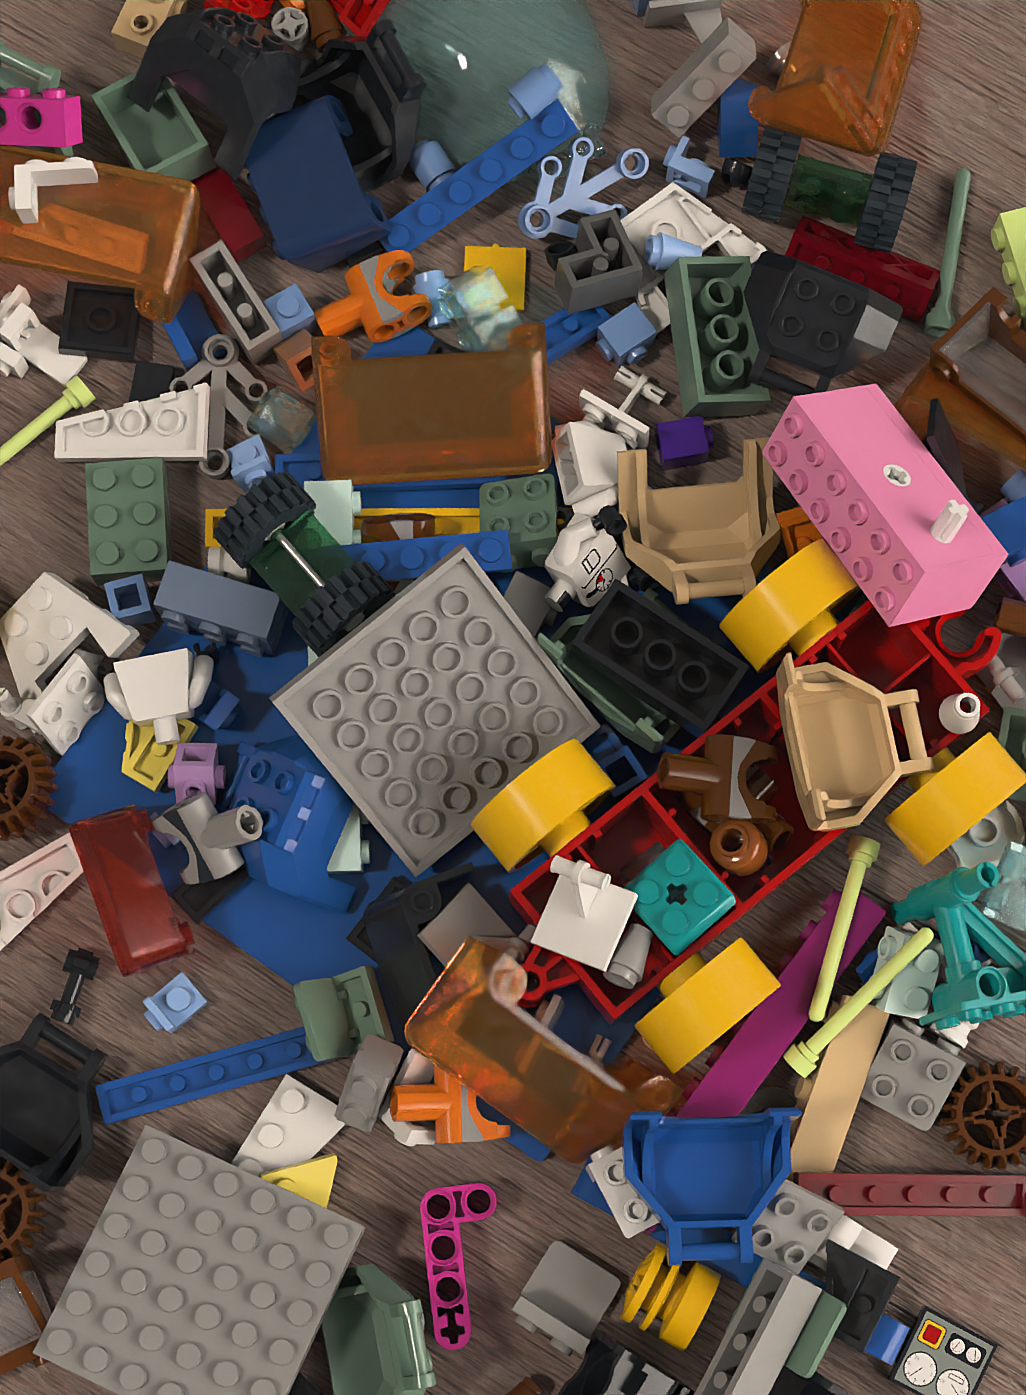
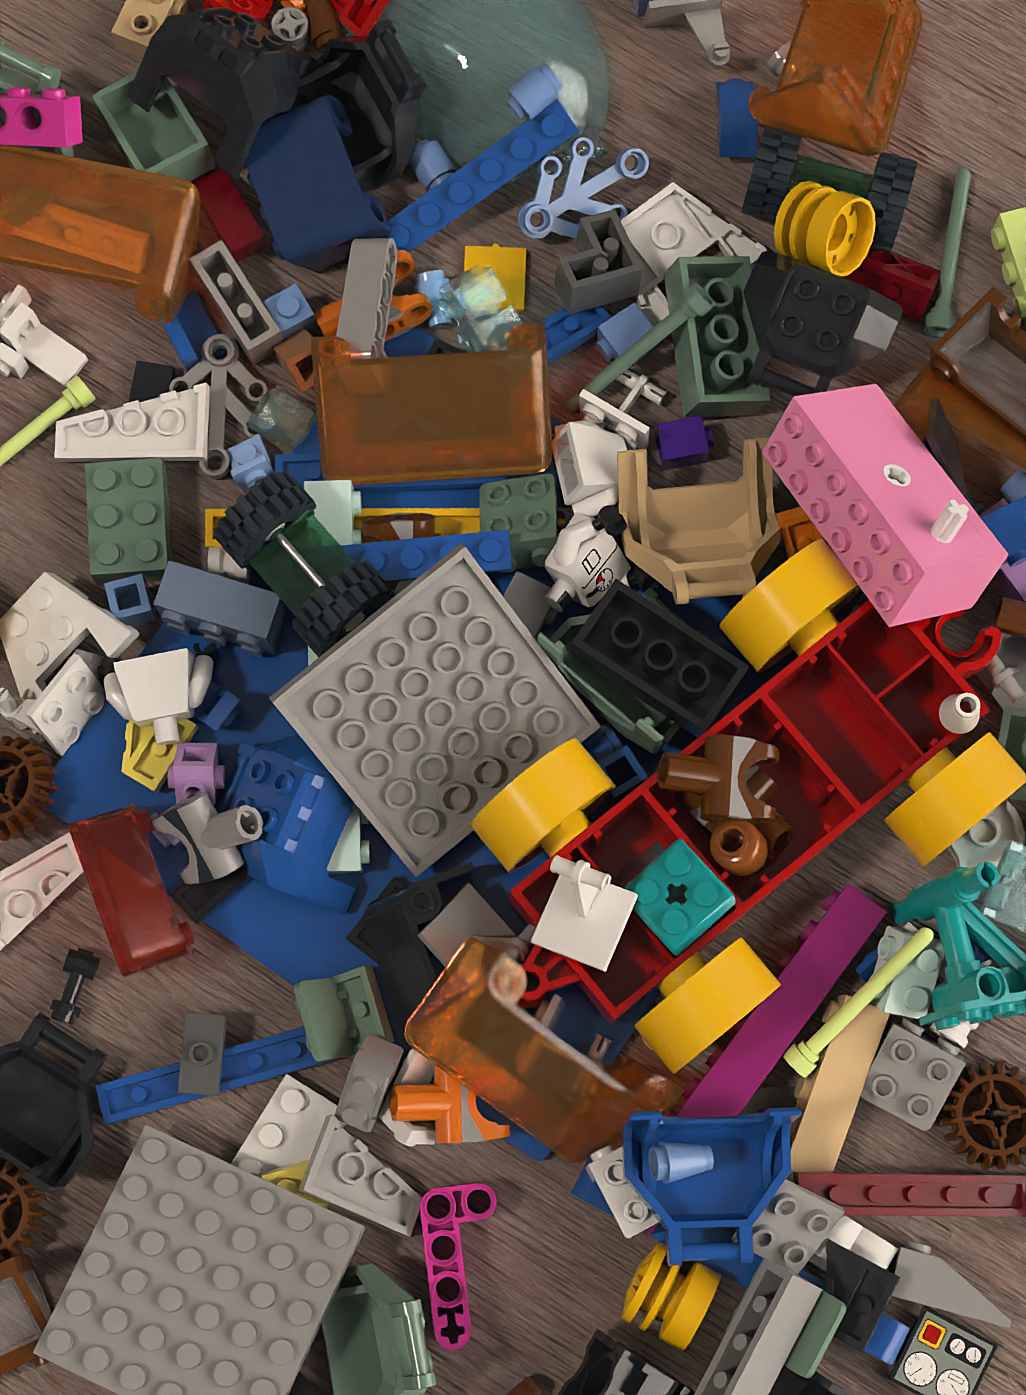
white bracket [8,157,98,224] -> none
black tile [58,281,144,362] -> none
light blue bracket [142,972,209,1034] -> none
light grey bracket [512,1241,620,1356] -> none
black hinge [544,241,576,271] -> none
light grey cone [603,924,653,989] -> none
light blue cone [643,232,702,270] -> none
light grey brick [651,17,757,138] -> none
light blue bracket [663,135,715,199] -> none
black hinge [721,157,753,188] -> none
tan piece [776,653,934,831] -> none
yellowish green piece [808,835,881,1022] -> none
none -> dark grey plate [178,1012,227,1096]
none -> light grey wing [298,1114,422,1238]
none -> light grey beam [334,238,397,392]
none -> sand green piece [565,283,715,412]
none -> medium blue cone [648,1141,714,1184]
none -> yellow wheel [774,181,876,277]
none -> light grey slope [889,1241,1011,1328]

